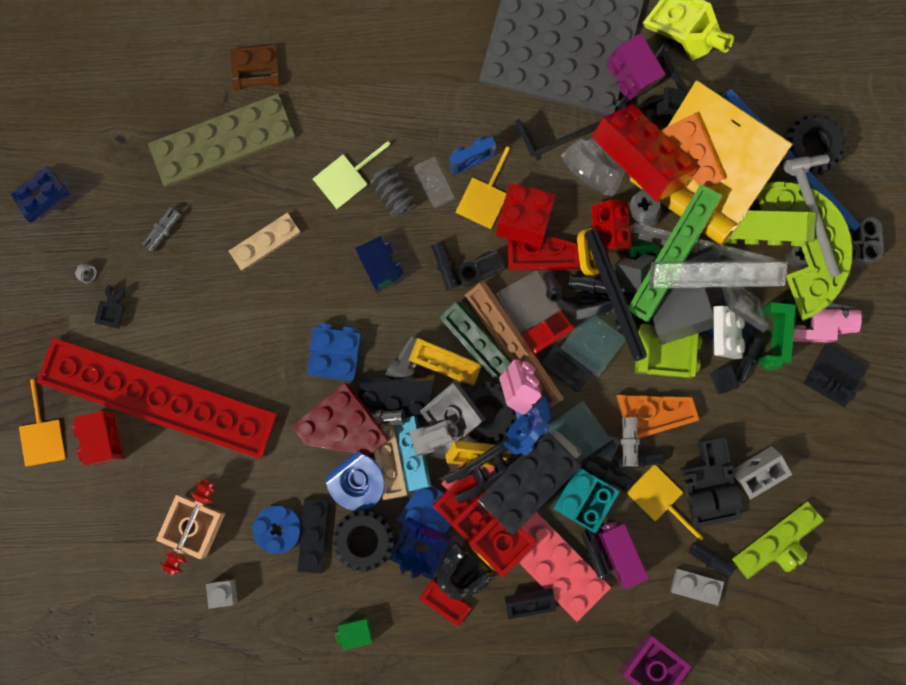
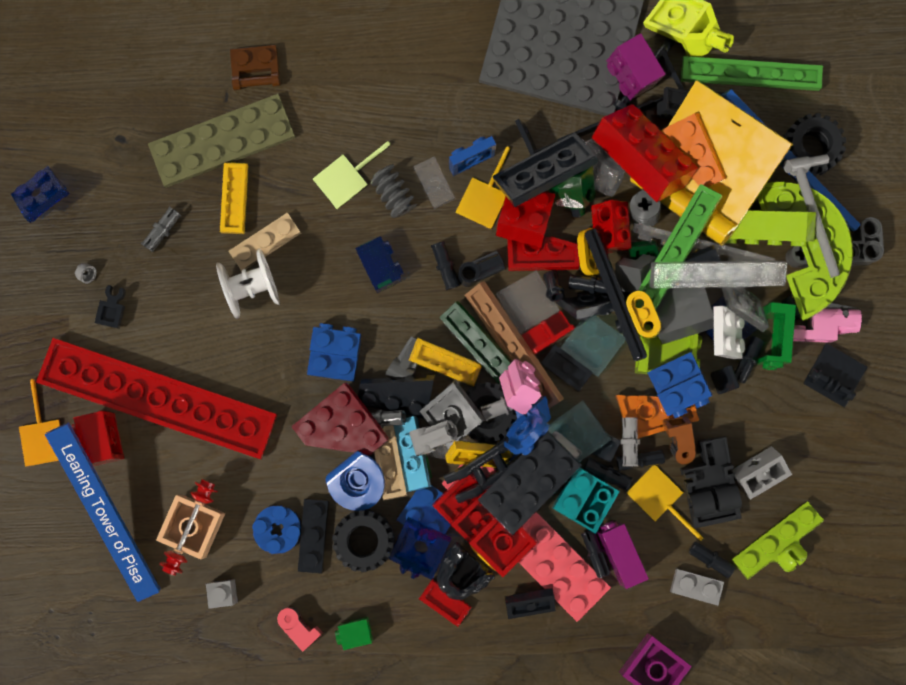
none -> blue tile [45,422,160,602]
none -> white piece [216,248,280,319]
none -> yellow plate [220,163,248,234]
none -> coral leg [277,607,323,652]
none -> light grey pin [481,397,513,421]
none -> black plate [493,133,599,207]
none -> dark green torso [549,166,596,217]
none -> yellow plate [626,291,662,338]
none -> blue plate [647,352,713,418]
none -> dark orange leg [662,414,696,464]
none -> bright green plate [681,56,823,91]

